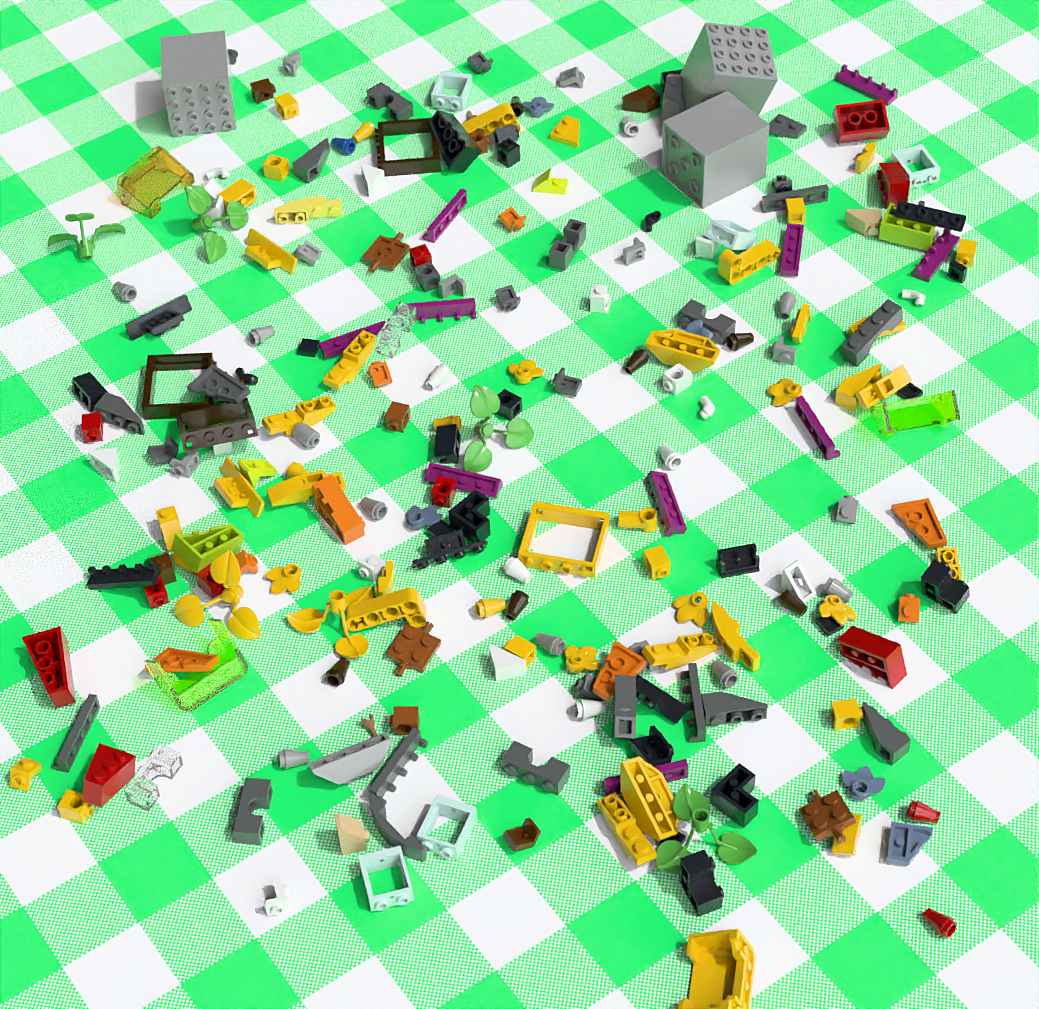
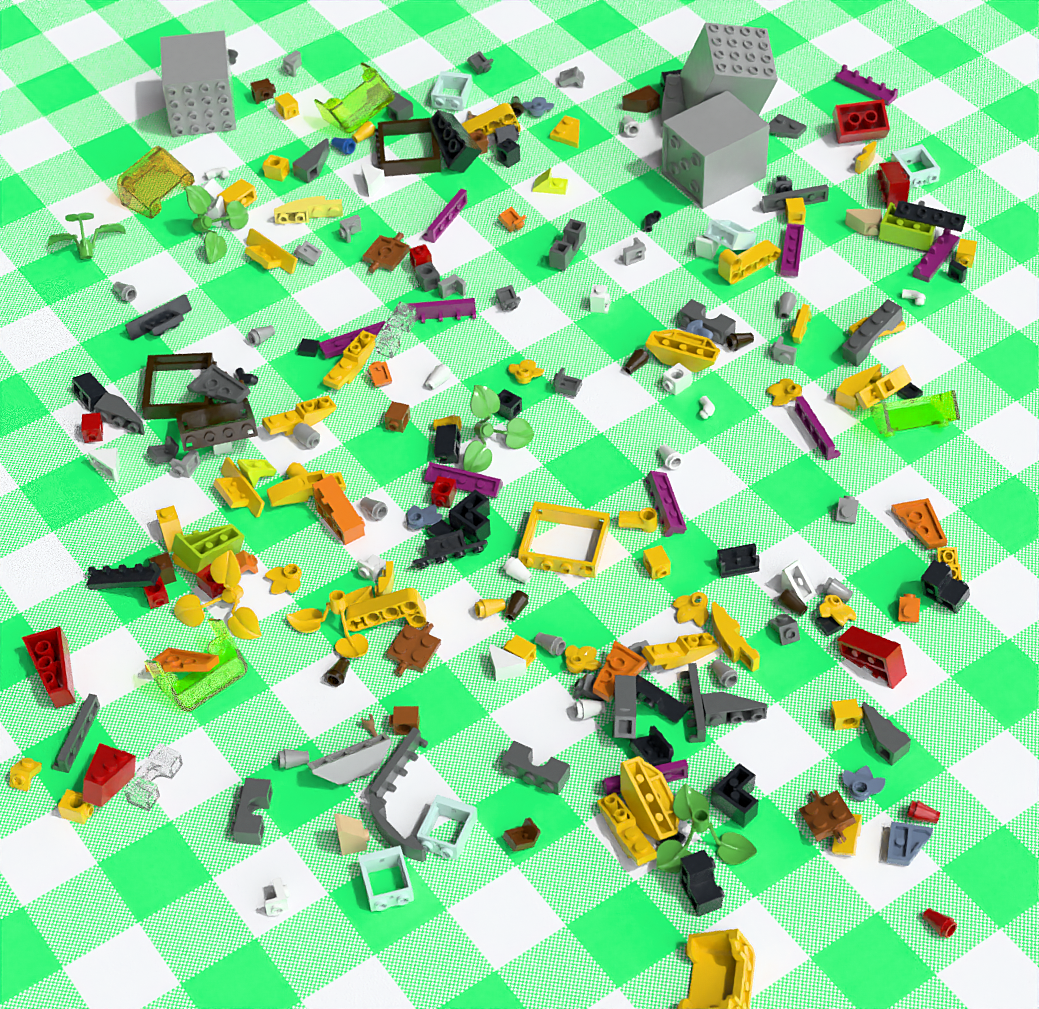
none -> clear neon green windscreen [313,62,395,134]
none -> light grey bracket [338,214,362,243]
none -> dark grey bracket [769,614,800,645]

